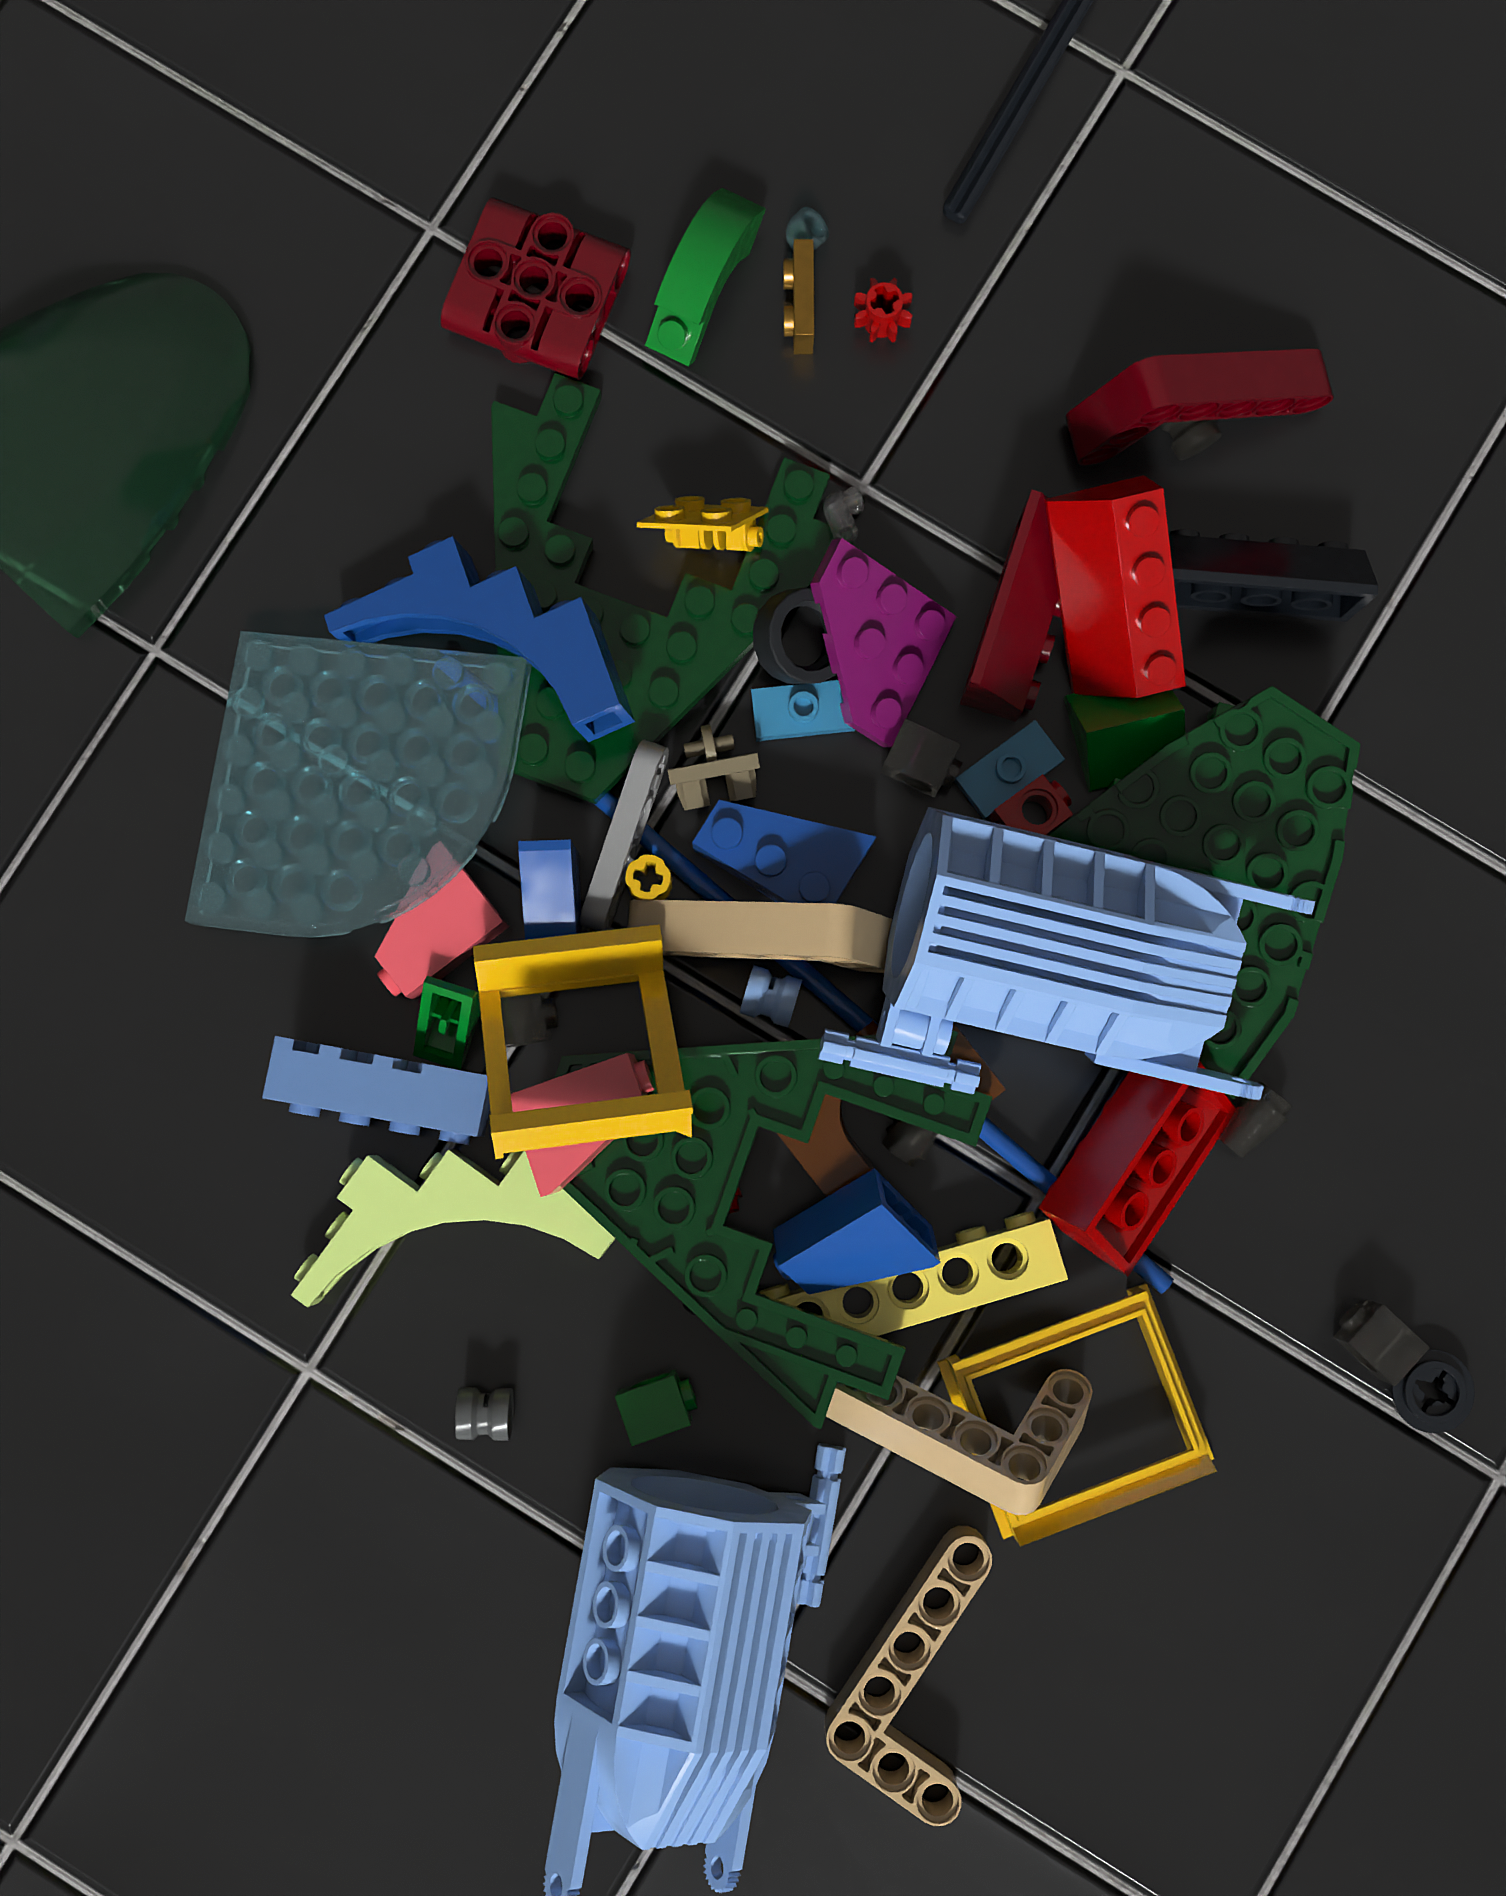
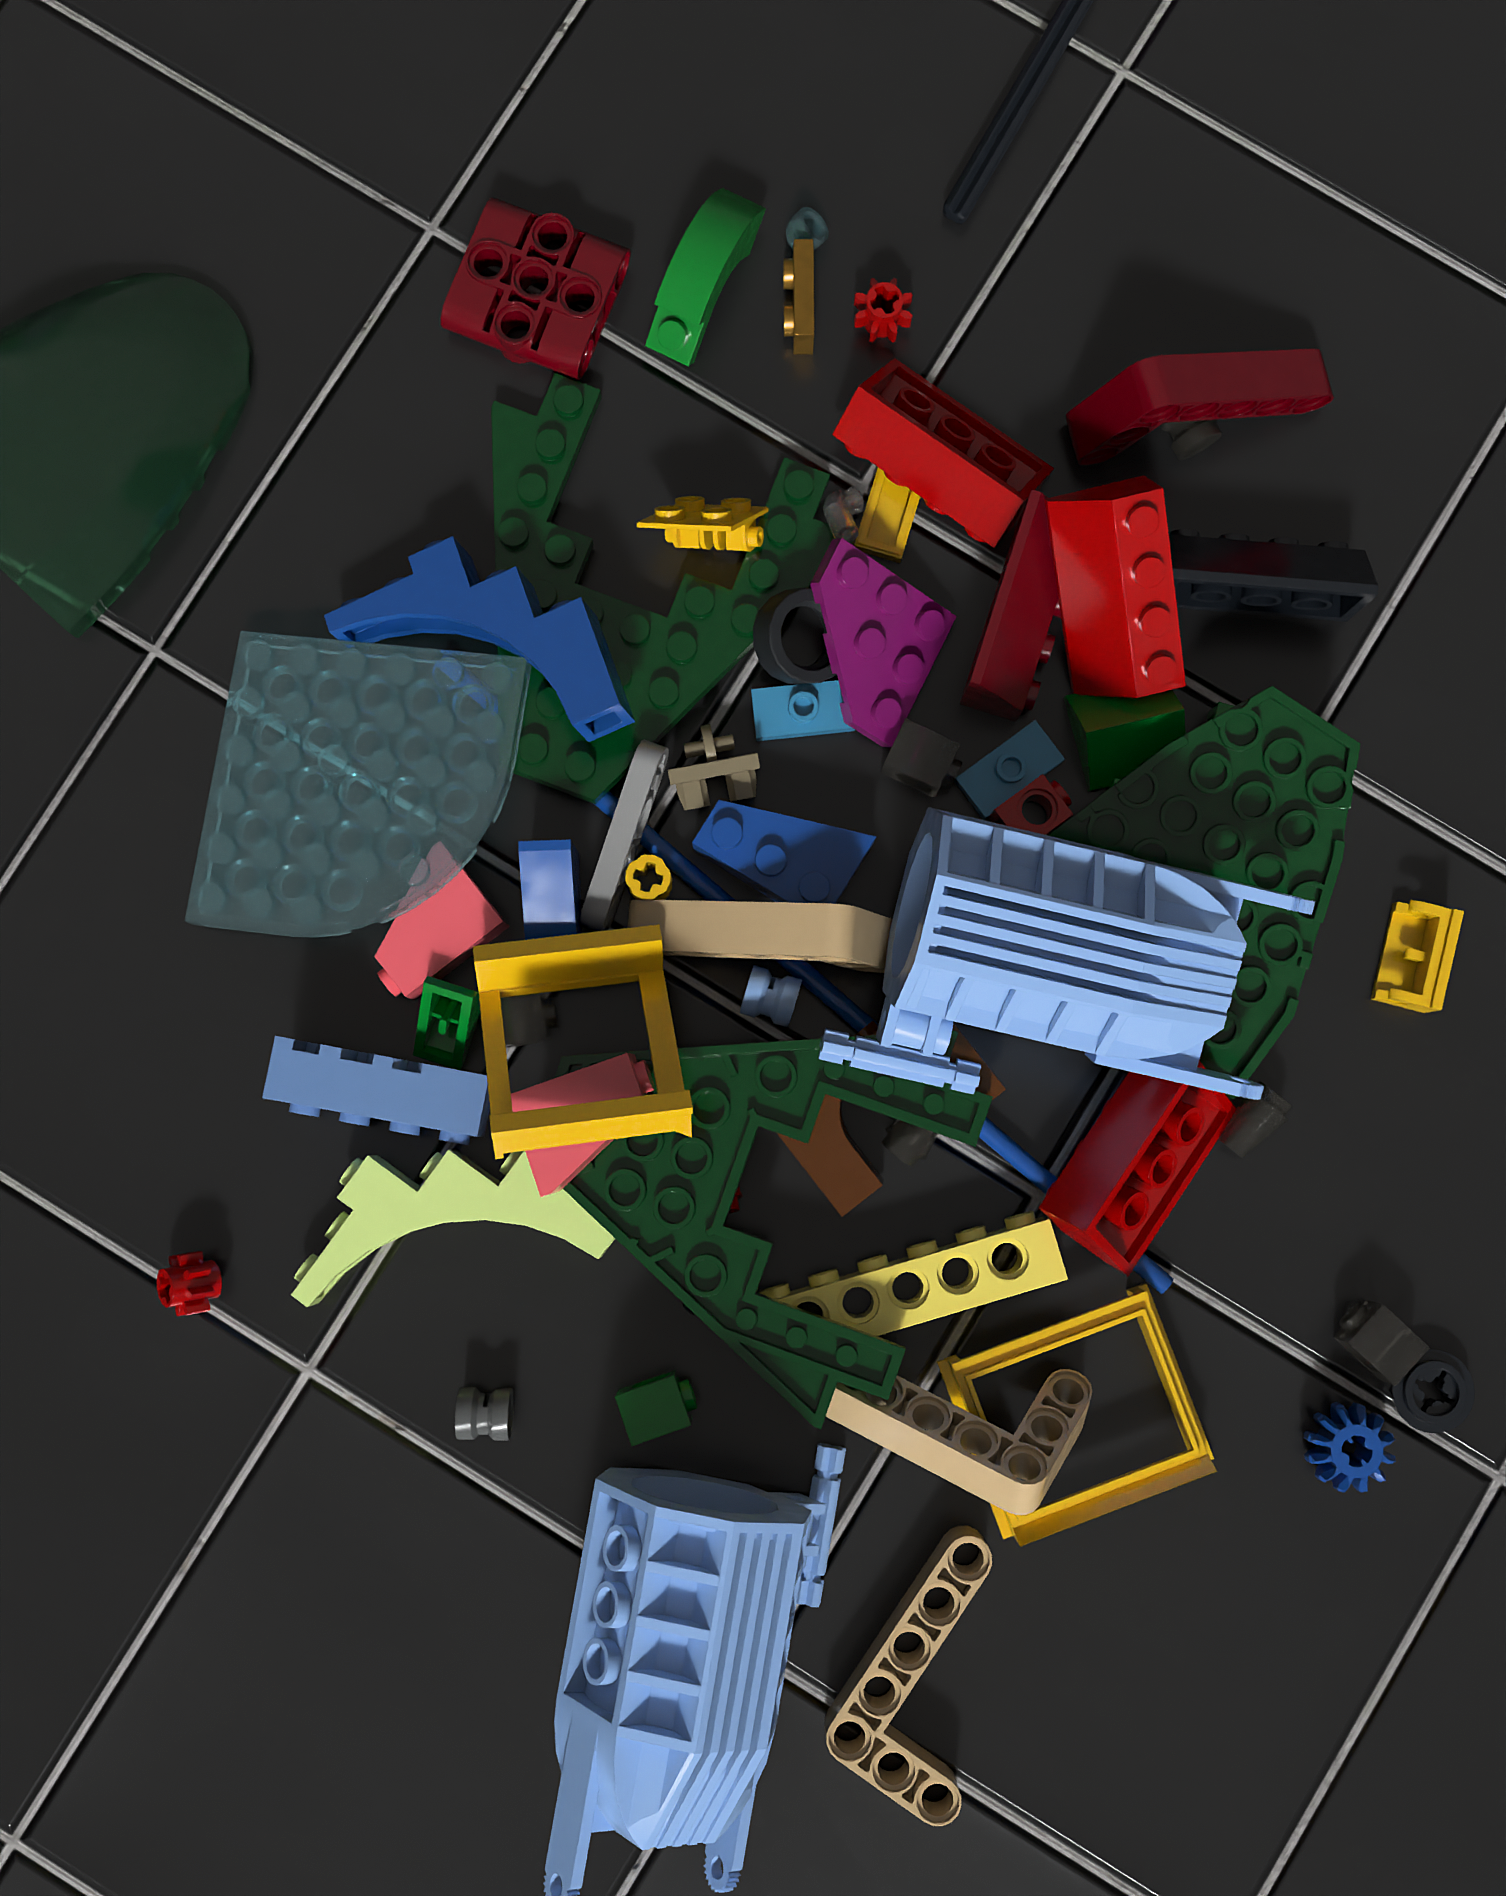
blue slope [773,1168,941,1294] -> none
none -> red gear [157,1251,222,1316]
none -> red slope [832,358,1054,548]
none -> yellow tile [854,467,920,563]
none -> blue gear [1303,1402,1396,1492]
none -> yellow hinge [1371,900,1464,1013]

